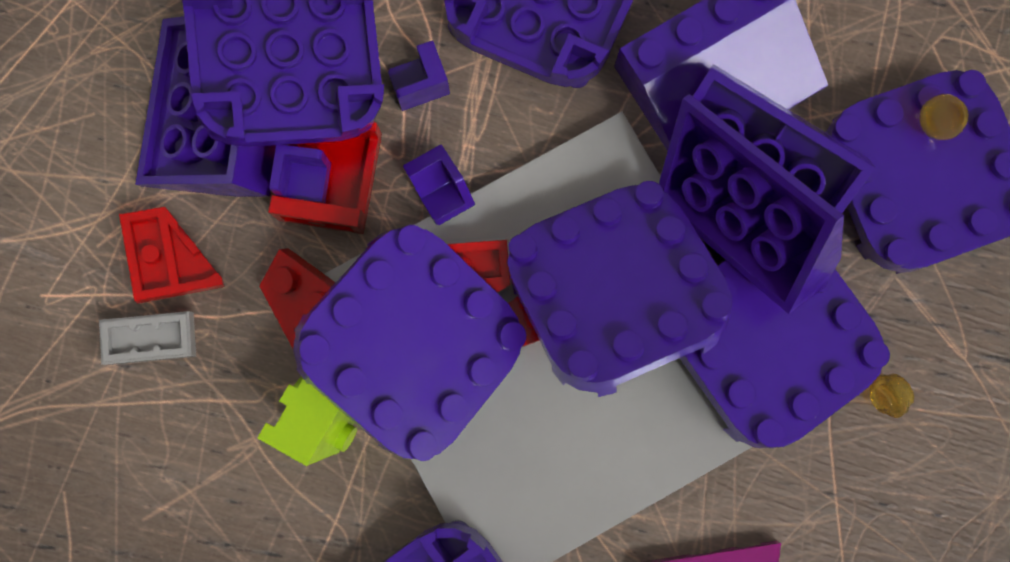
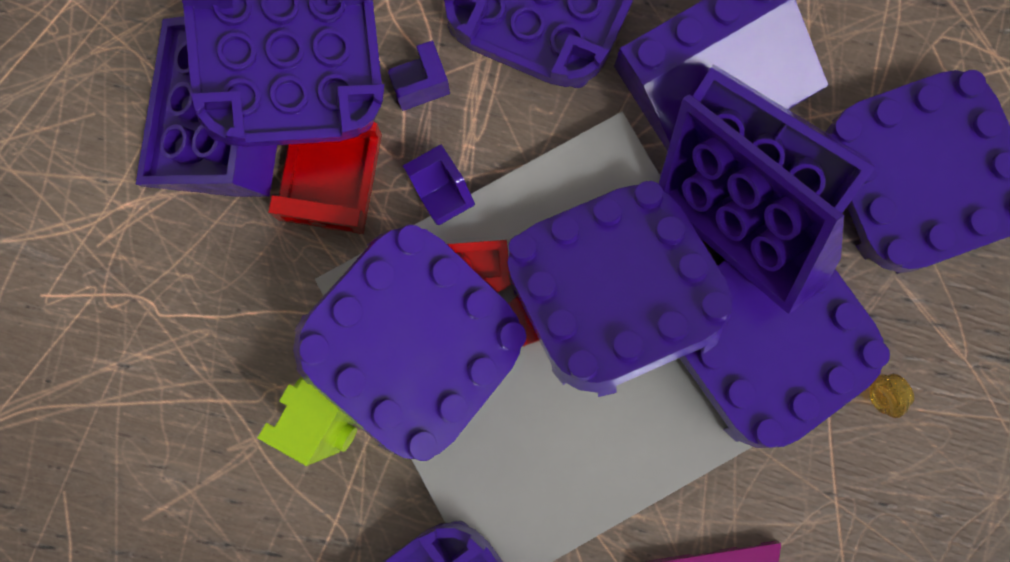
light grey plate [99,311,196,365] -> none
red wing [119,207,225,304] -> none
red wing [259,248,336,349] -> none
dark purple panel [270,145,331,203] -> none
clear yellow plate [920,94,969,140] -> none

